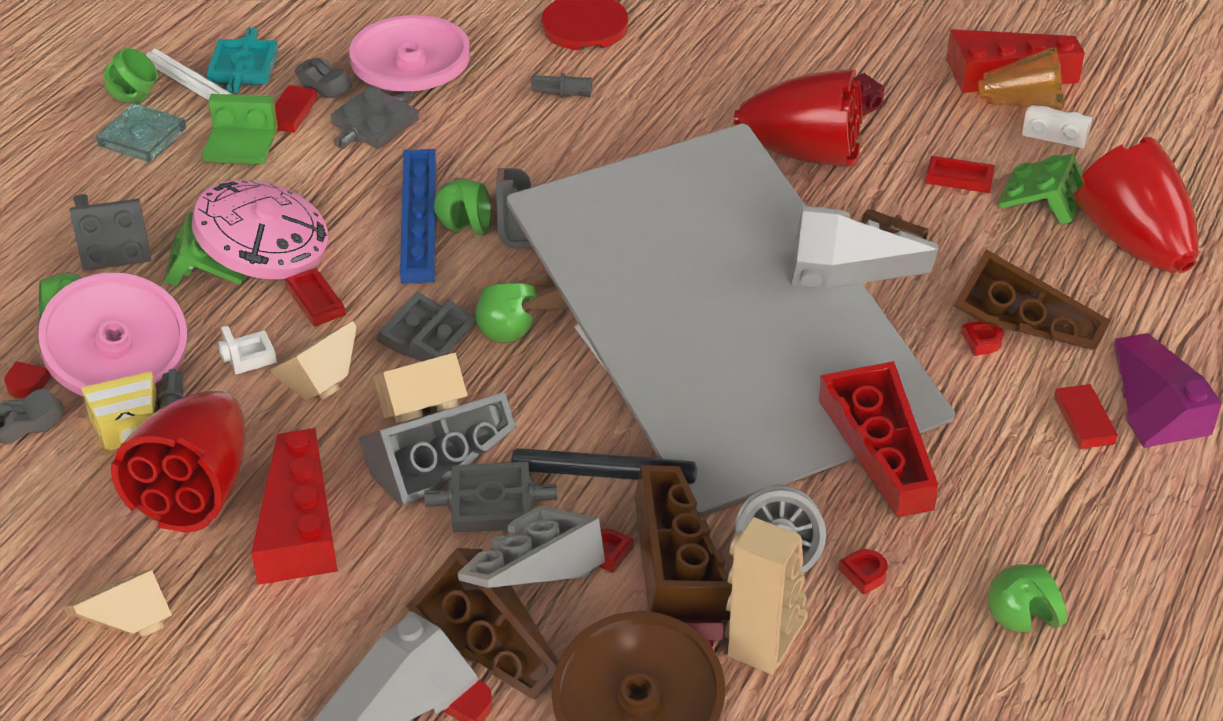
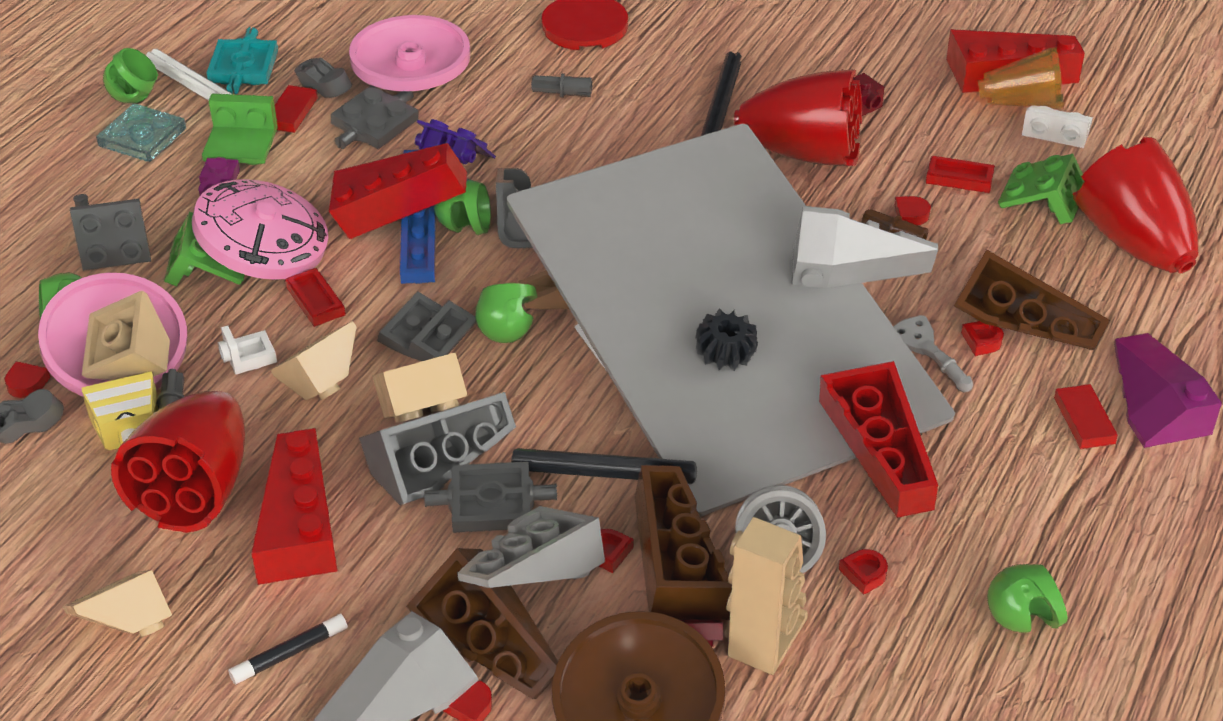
none -> tan slope [82,290,170,380]
none -> magenta plate [198,157,240,196]
none -> black bar [228,614,348,685]
none -> red wedge [329,143,467,239]
none -> dark purple hinge [415,119,496,164]
none -> black gear [695,308,758,371]
none -> black axle [701,51,742,136]
none -> light grey piece [893,315,973,392]
none -> red tile [894,196,931,225]

